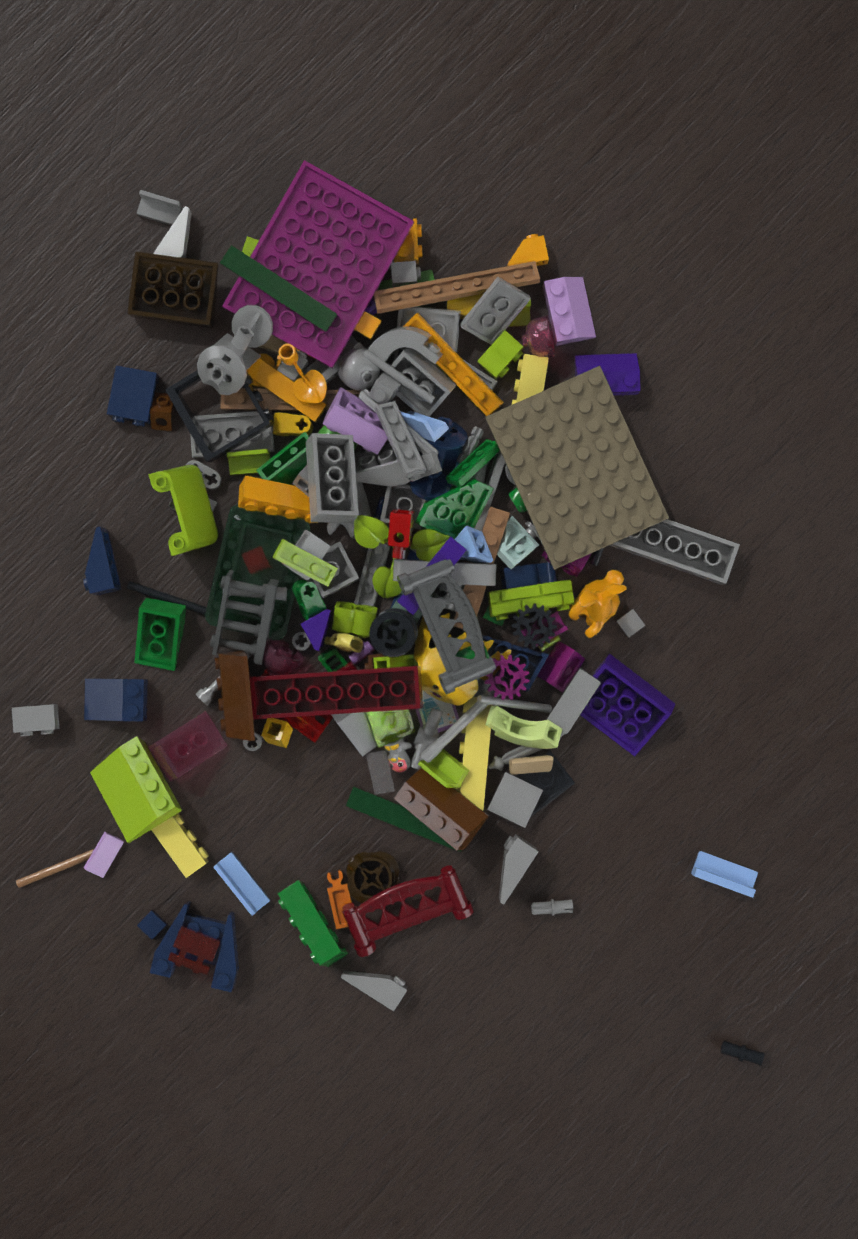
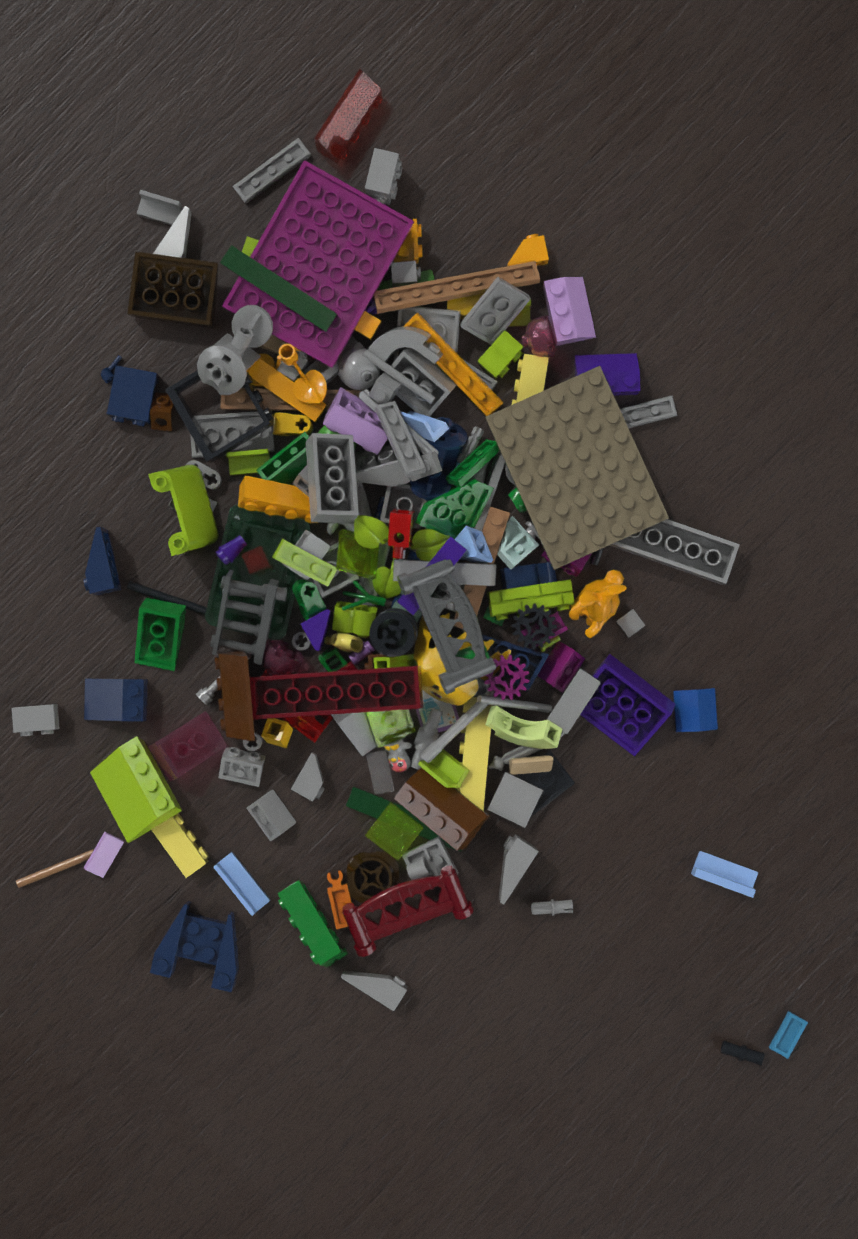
dark blue tile [137,910,167,940] -> none
clear red plate [168,926,220,975] -> none
none -> dark blue hand [101,355,122,383]
none -> dark purple cone [215,535,247,565]
none -> light grey bracket [218,747,266,787]
none -> light grey tile [233,138,311,204]
none -> light grey panel [247,790,296,842]
none -> light grey slope [291,752,325,802]
none -> clear red slope [314,69,383,164]
none -> clear neon green plate [336,529,379,580]
none -> green plant [342,580,386,611]
none -> light grey brick [365,148,402,205]
none -> clear neon green plate [365,802,424,861]
none -> light grey plate [402,836,459,880]
none -> light grey tile [620,396,677,428]
none -> blue slope [673,688,718,732]
none -> dark azure tile [769,1011,808,1059]

